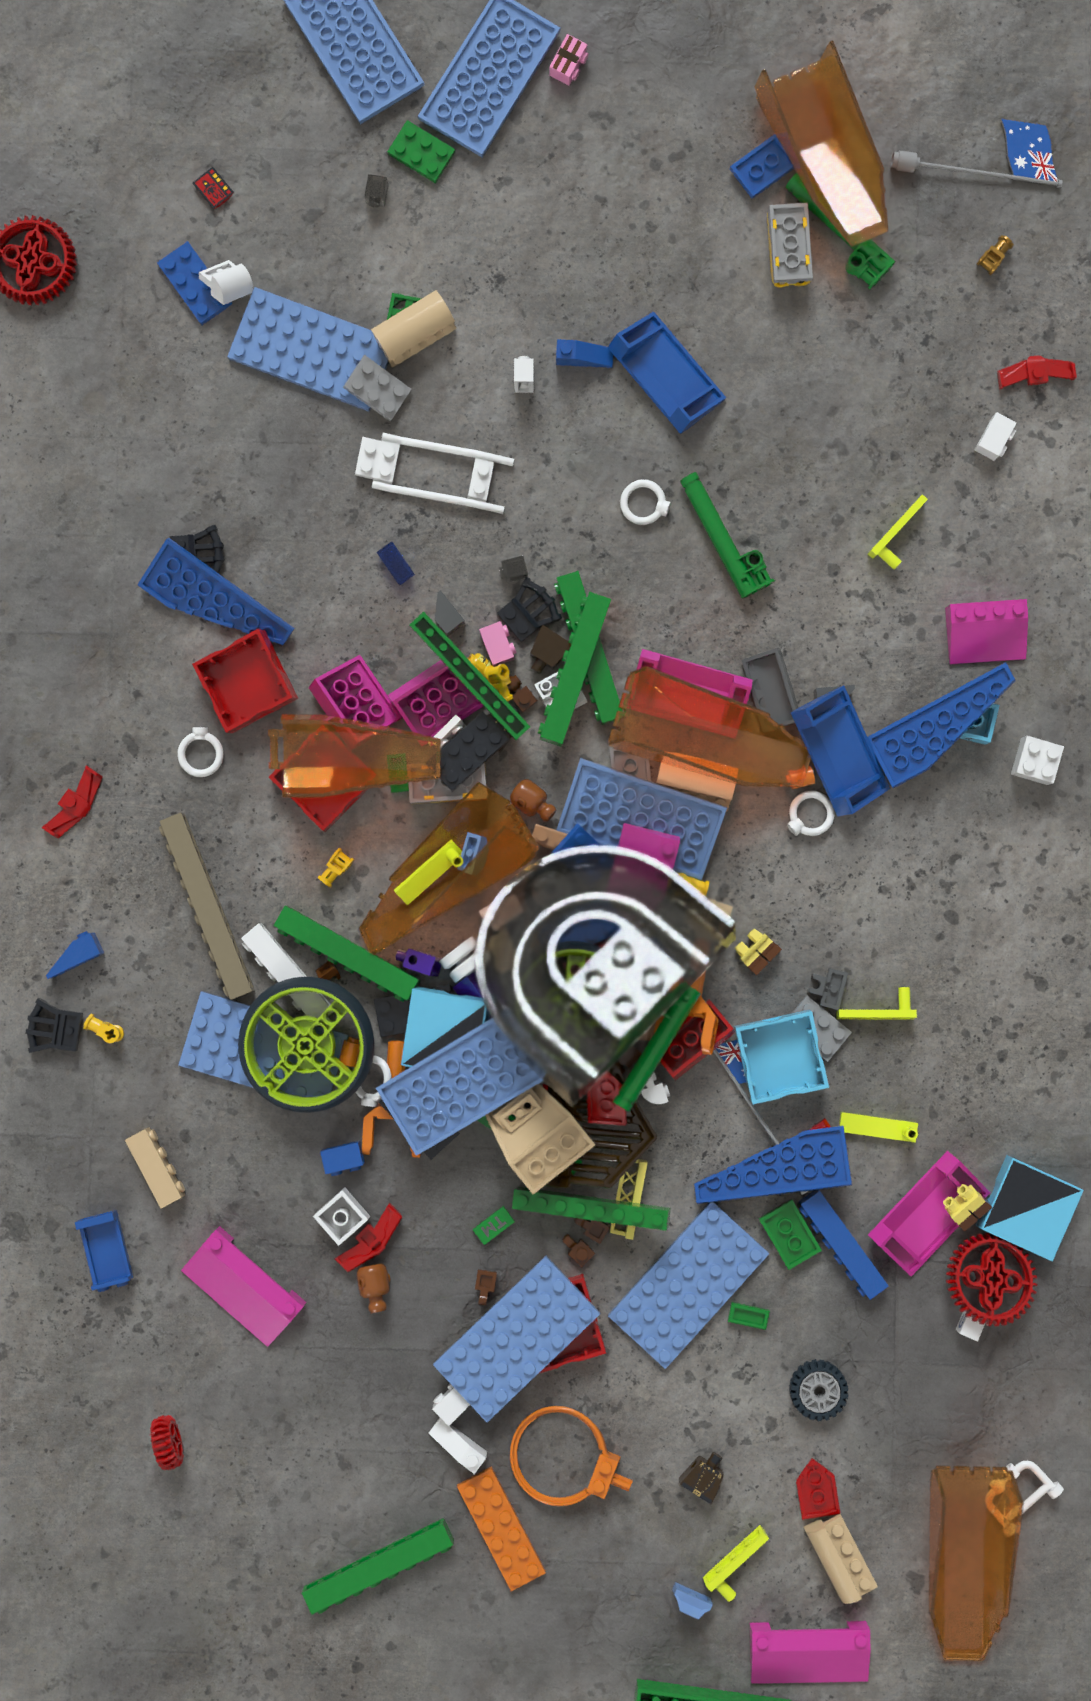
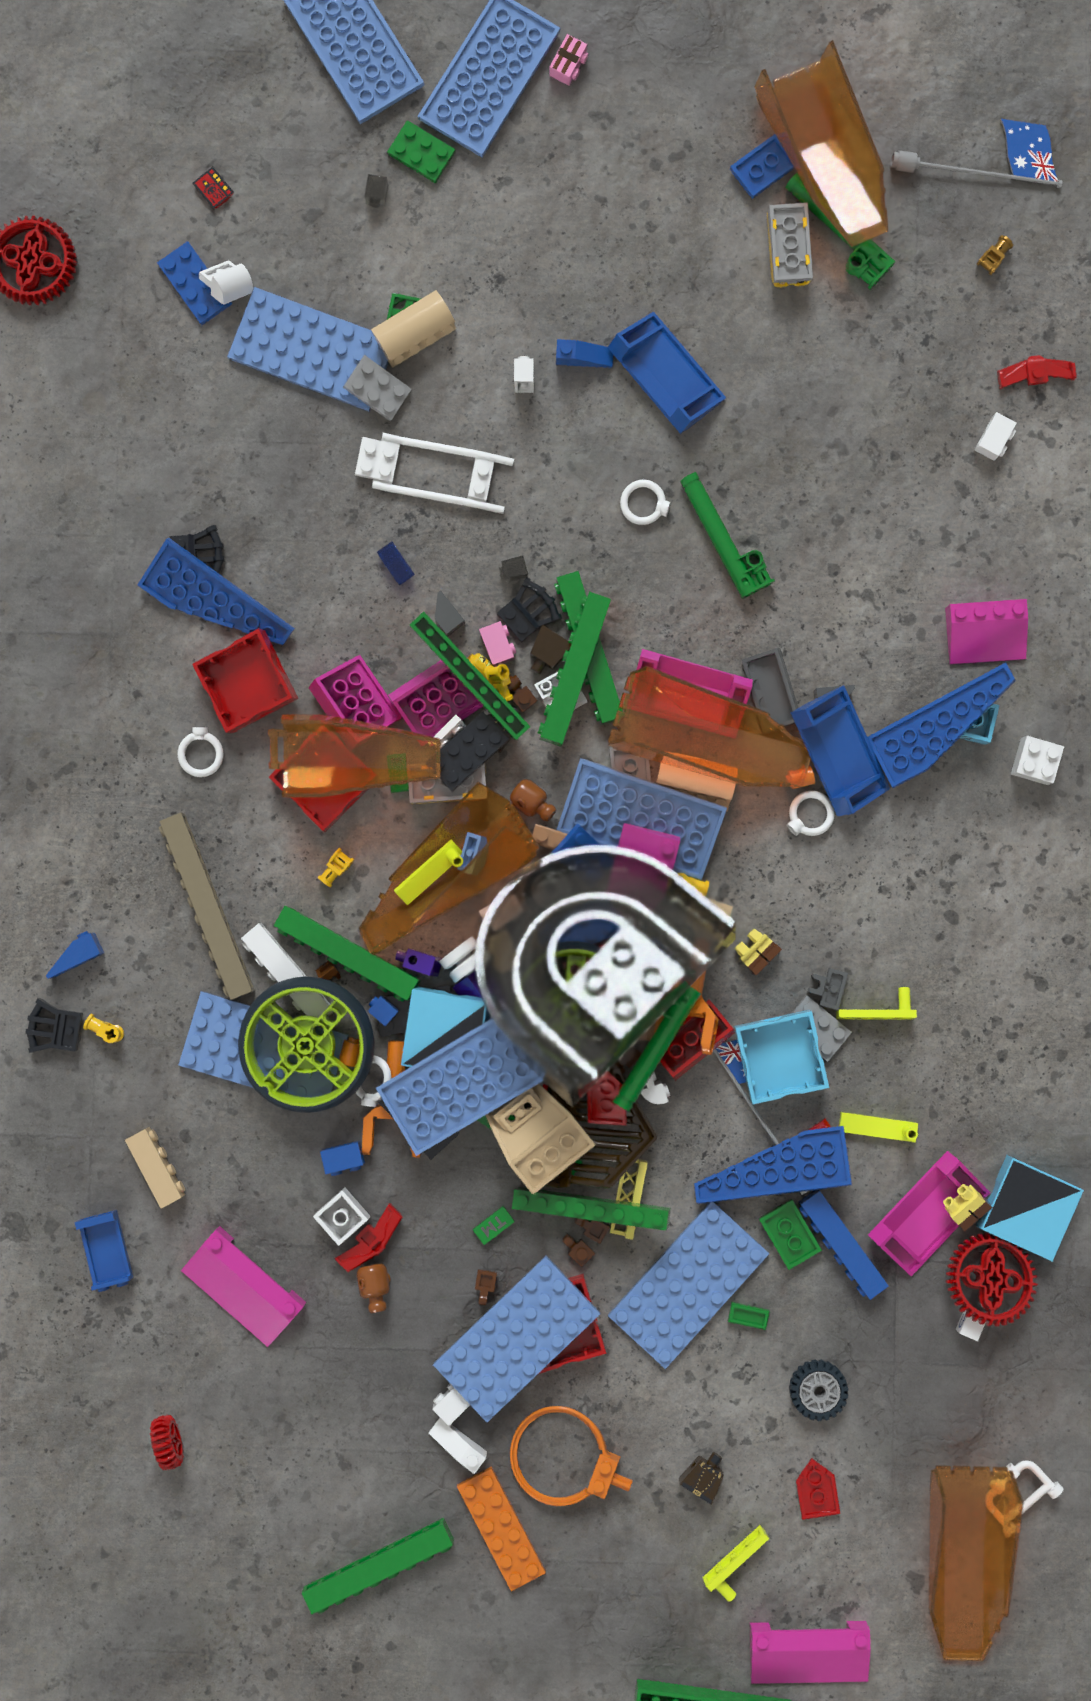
red plate [41,765,103,839] -> none
medium blue slope [672,1582,713,1619] -> none
tan brick [804,1514,878,1604] -> none
neon yellow piece [868,495,928,570] -> none
none -> blue brick [368,996,399,1026]

